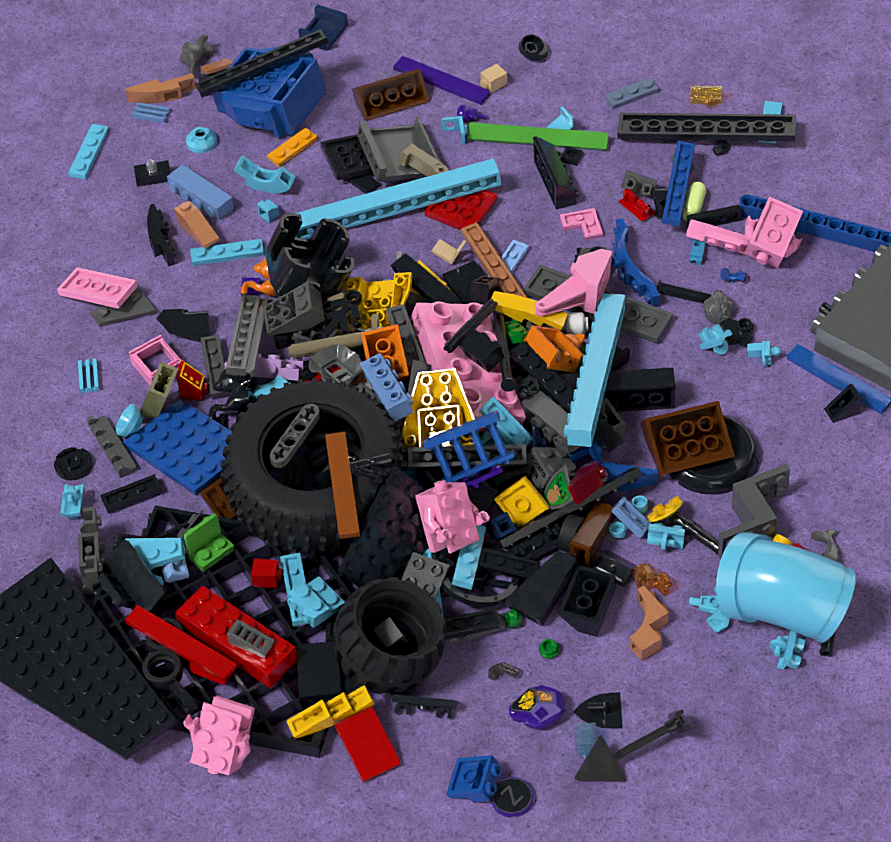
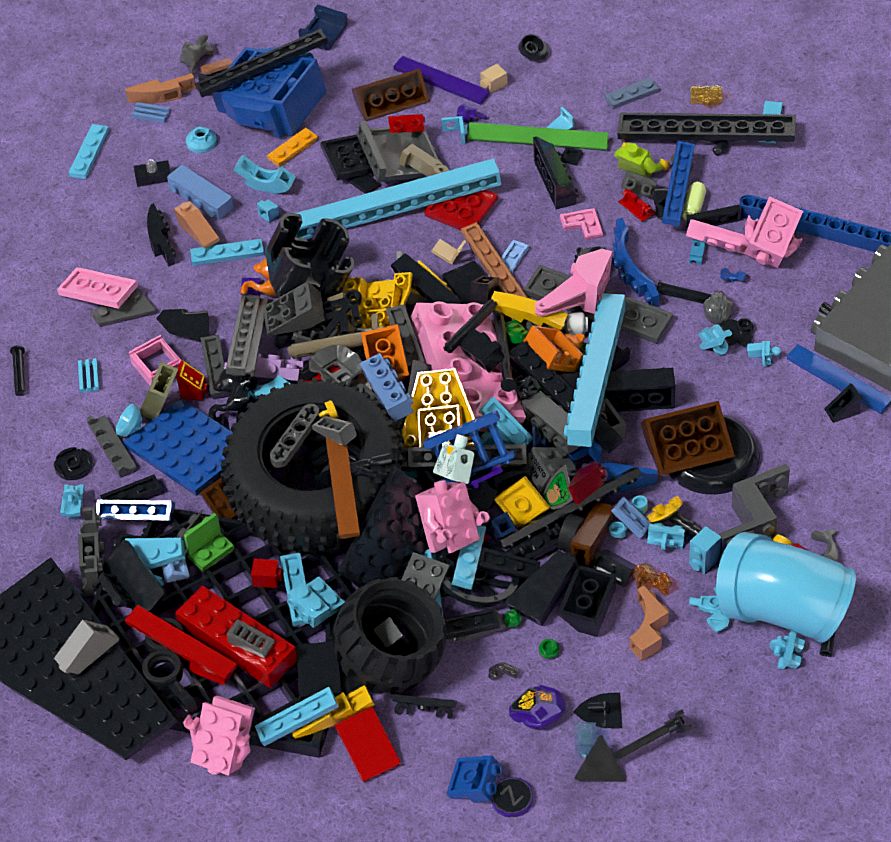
none -> black axle [10,345,25,396]
none -> light grey slope [54,620,119,674]
none -> slope [96,500,175,521]
none -> medium azure plate [255,687,339,746]
none -> dark grey slope [312,416,356,446]
none -> yellow tile [319,400,339,419]
none -> red hinge [388,114,425,133]
none -> light aqua torso [433,434,474,484]
none -> lime torso [614,142,670,178]
none -> medium azure brick [689,526,721,574]

